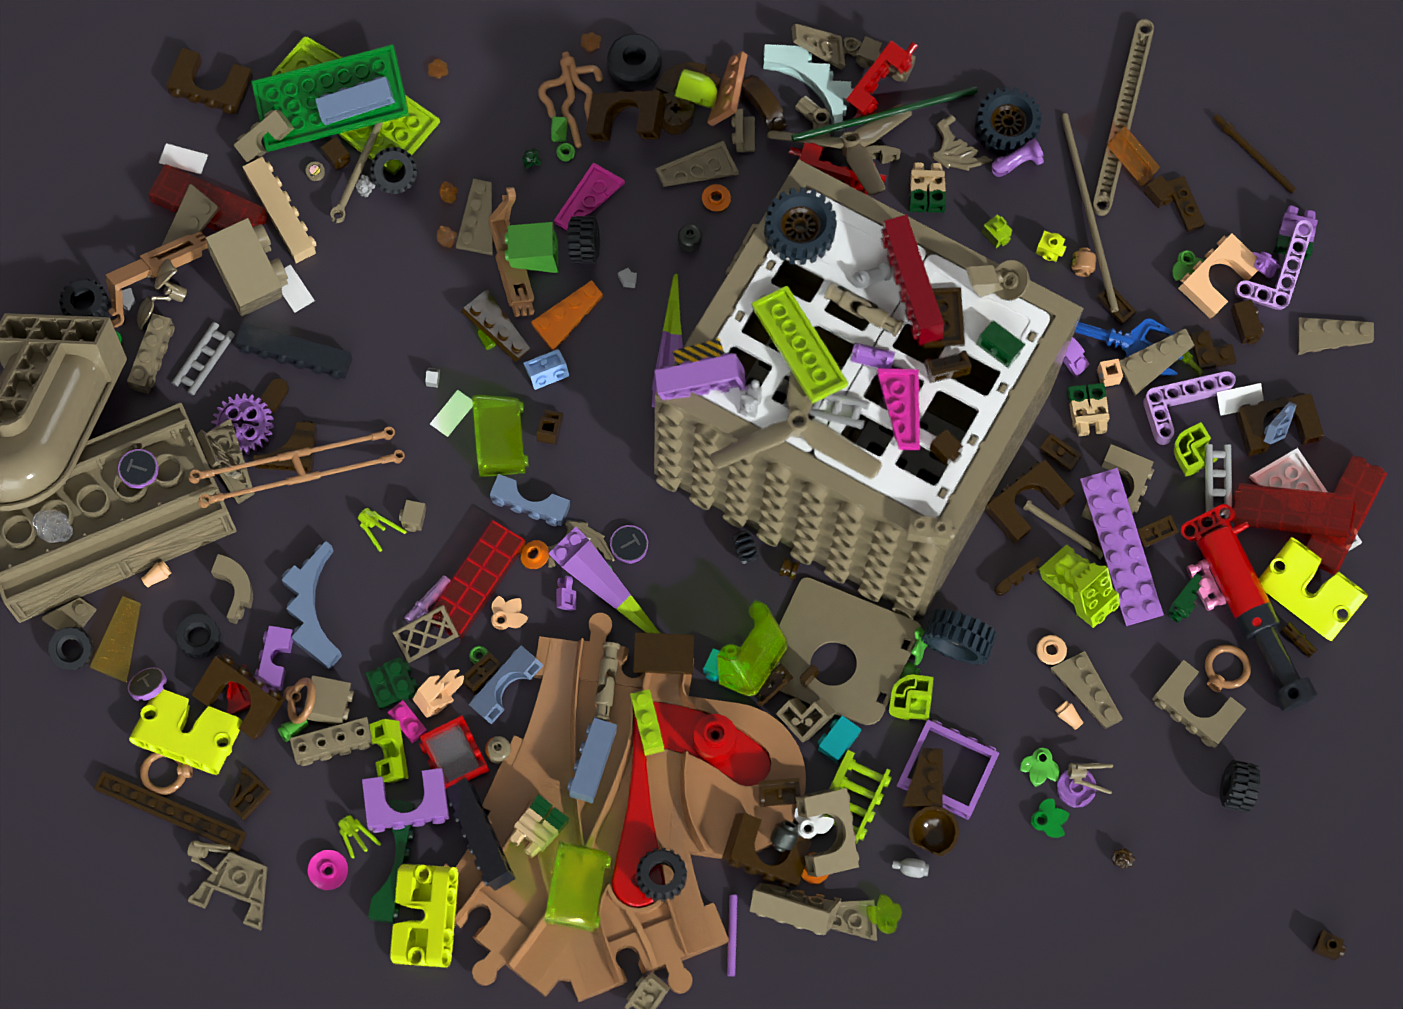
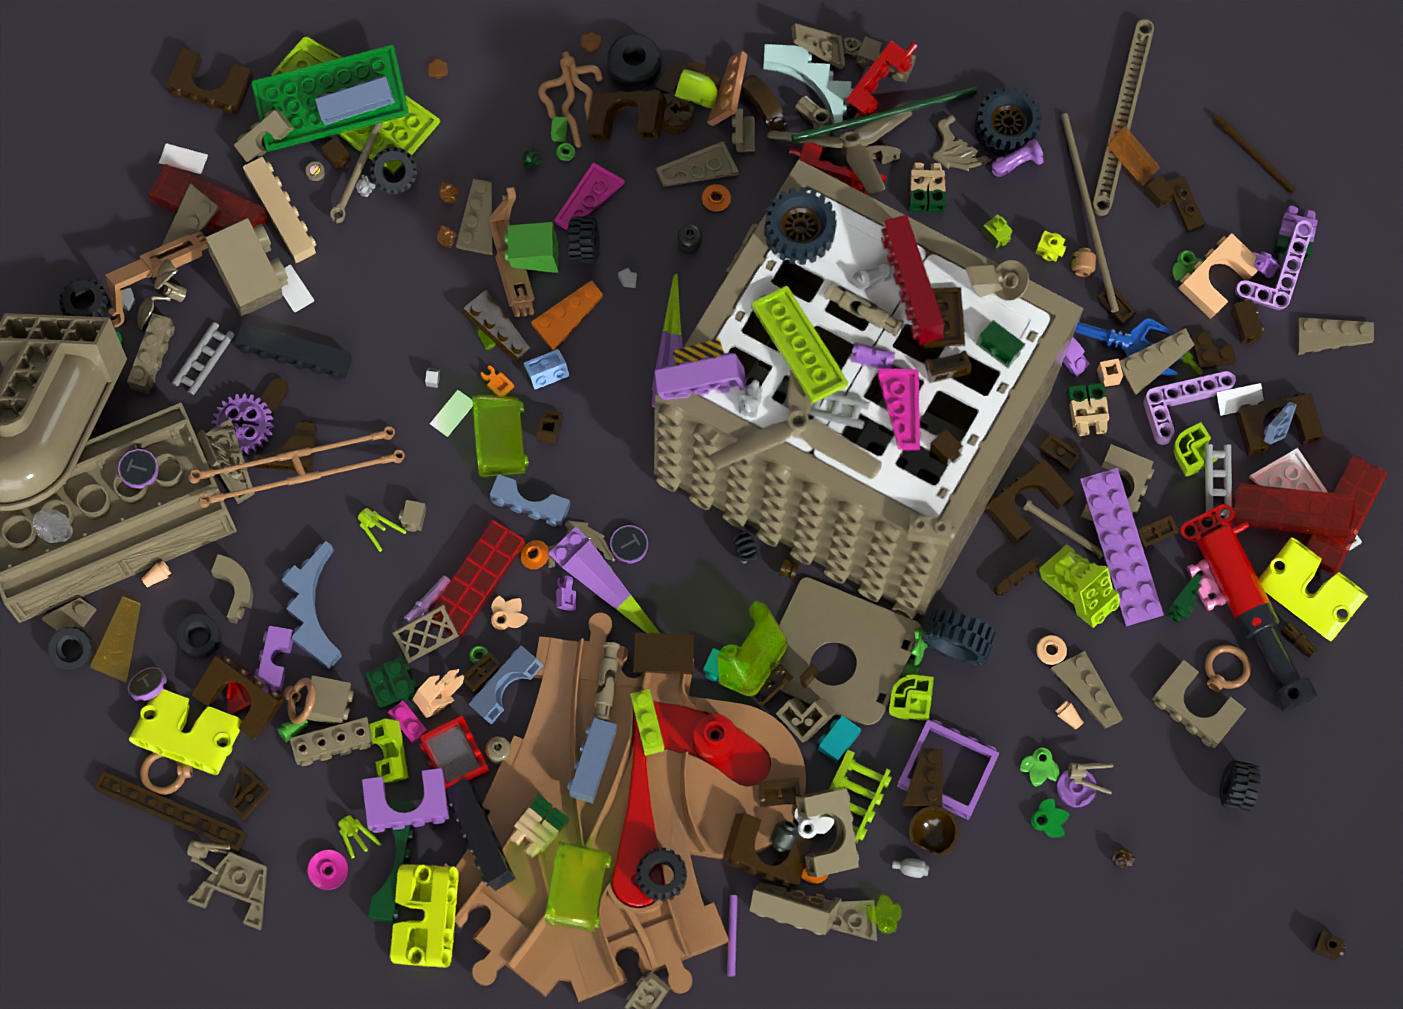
none -> orange plate [480,365,514,400]

